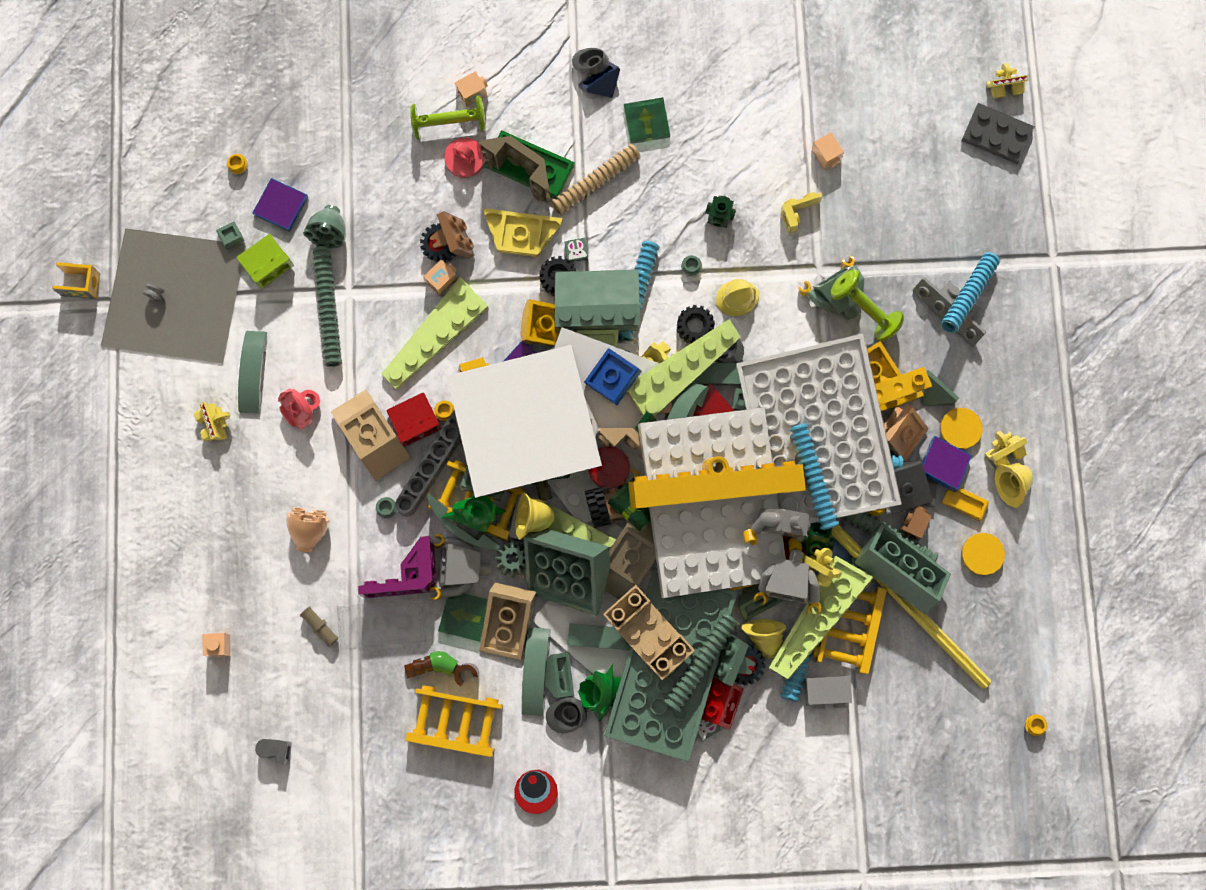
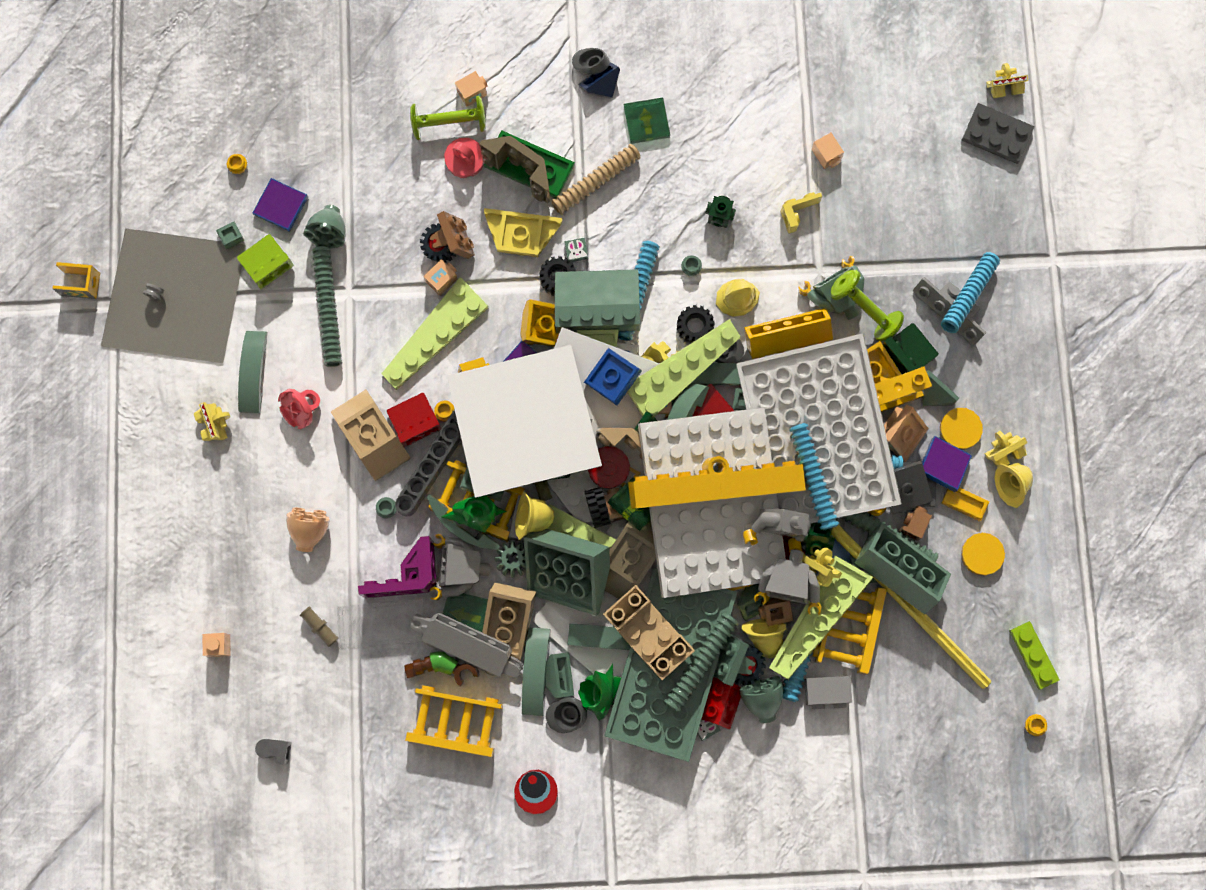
none -> light grey hinge [409,613,523,678]
none -> sand green piece [739,676,783,723]
none -> yellow brick [744,308,833,359]
none -> medium nougat brick [758,598,793,626]
none -> dark green bracket [882,323,939,374]
none -> lime plate [1009,621,1060,690]

